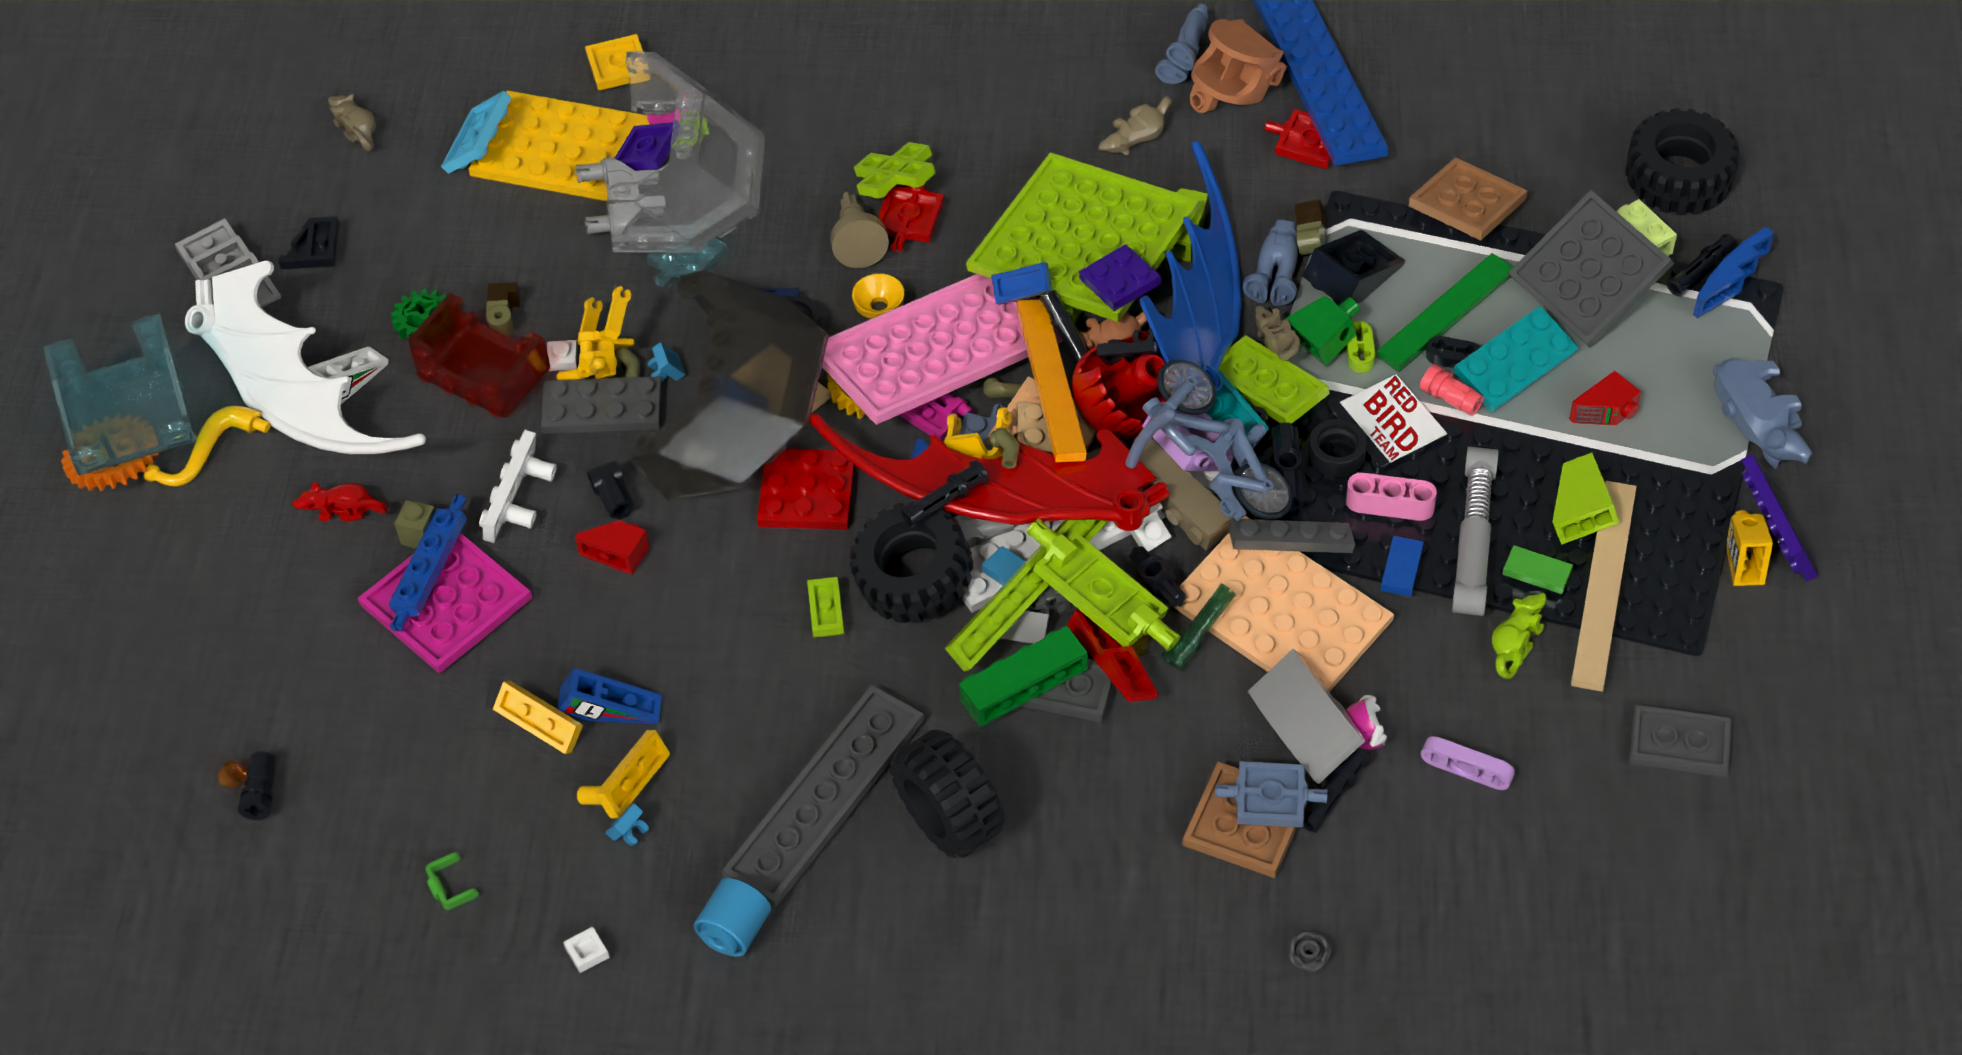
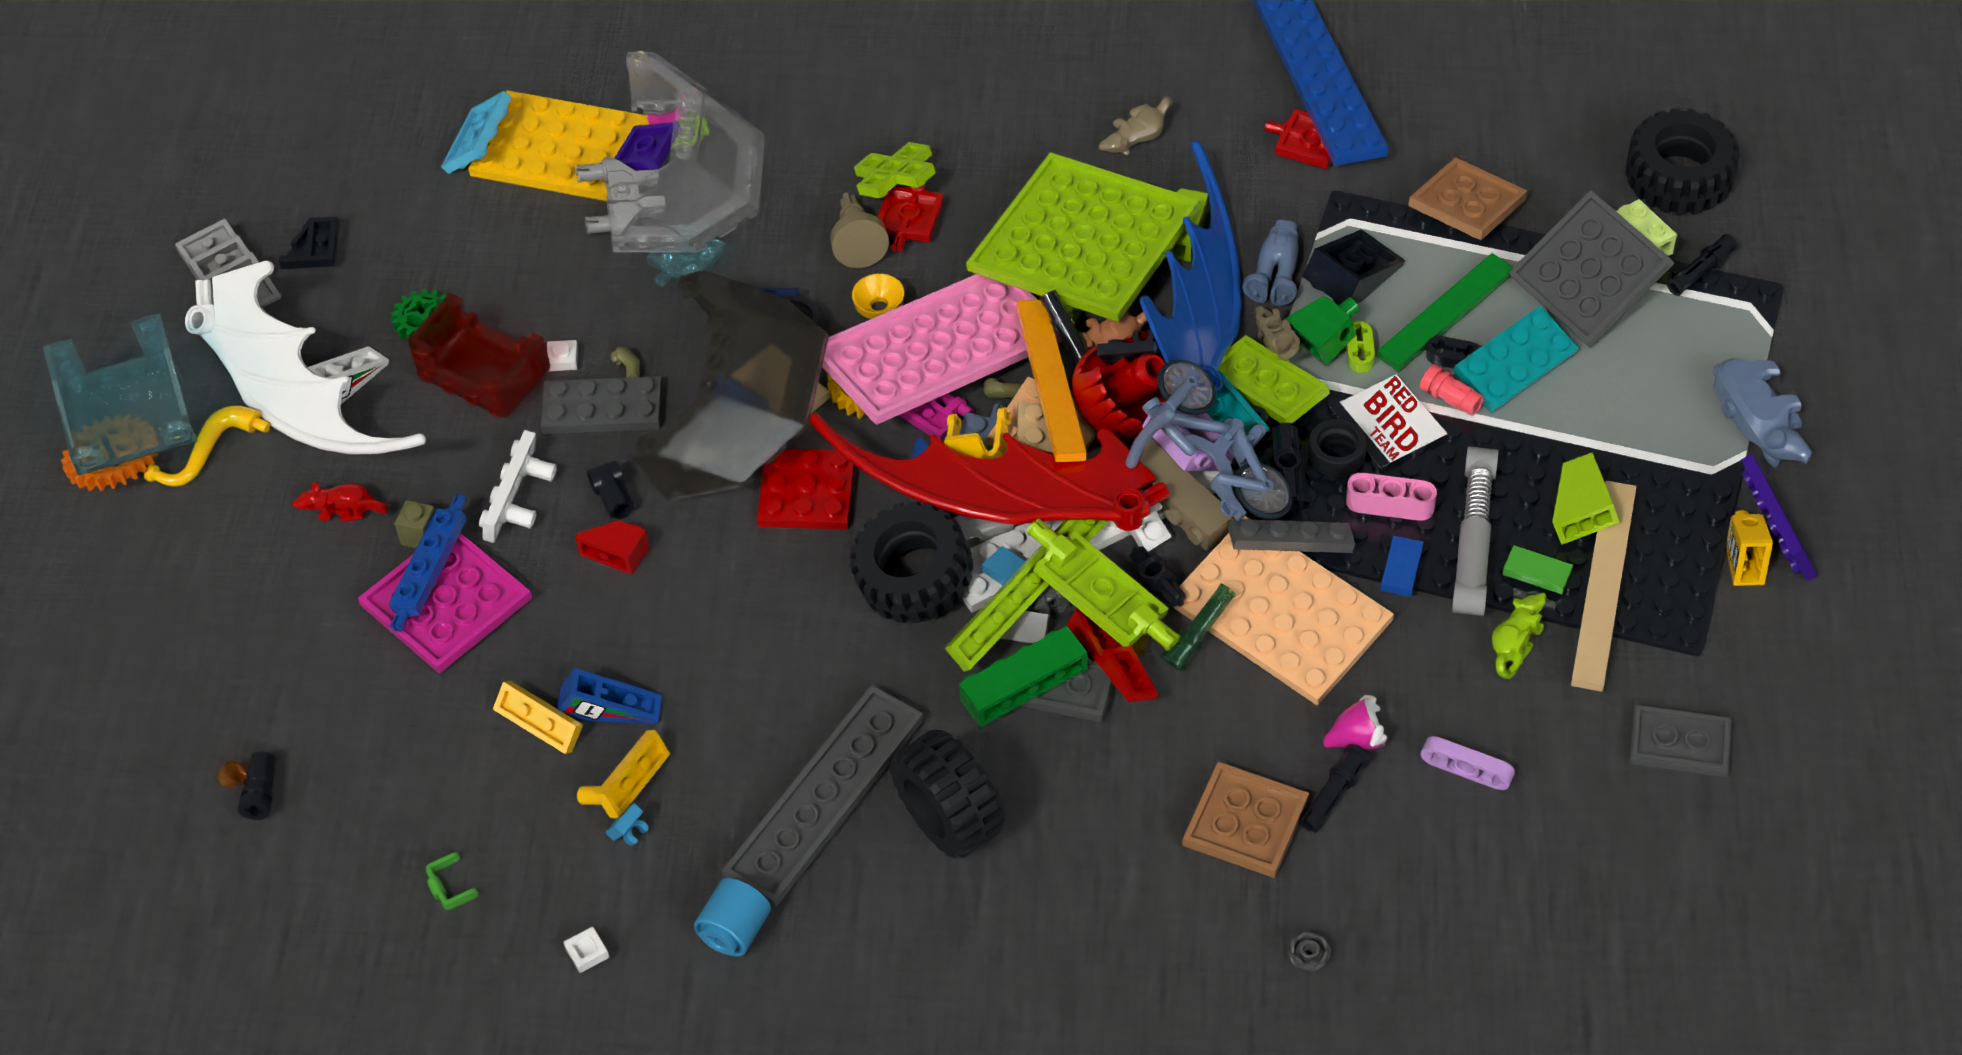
dark tan animal [328,93,376,152] -> none
leg [486,282,521,339] -> none
yellow piece [556,286,635,380] -> none
yellow plate [585,34,651,91] -> none
dark azure tile [647,342,686,381] -> none
lime plate [807,577,844,638] -> none
black pin [901,459,989,527] -> none
olive arm [989,428,1020,469] -> none
blue tile [991,262,1052,305] -> none
dark purple plate [1079,244,1161,311] -> none
sand blue piece [1155,4,1208,84] -> none
nougat animal [1190,19,1287,113] -> none
sand blue plate [1215,761,1327,827] -> none
light grey slope [1248,649,1366,784] -> none
leg [1295,199,1327,256] -> none
red slope [1569,370,1641,425] -> none
blue slope [1693,227,1774,318] -> none

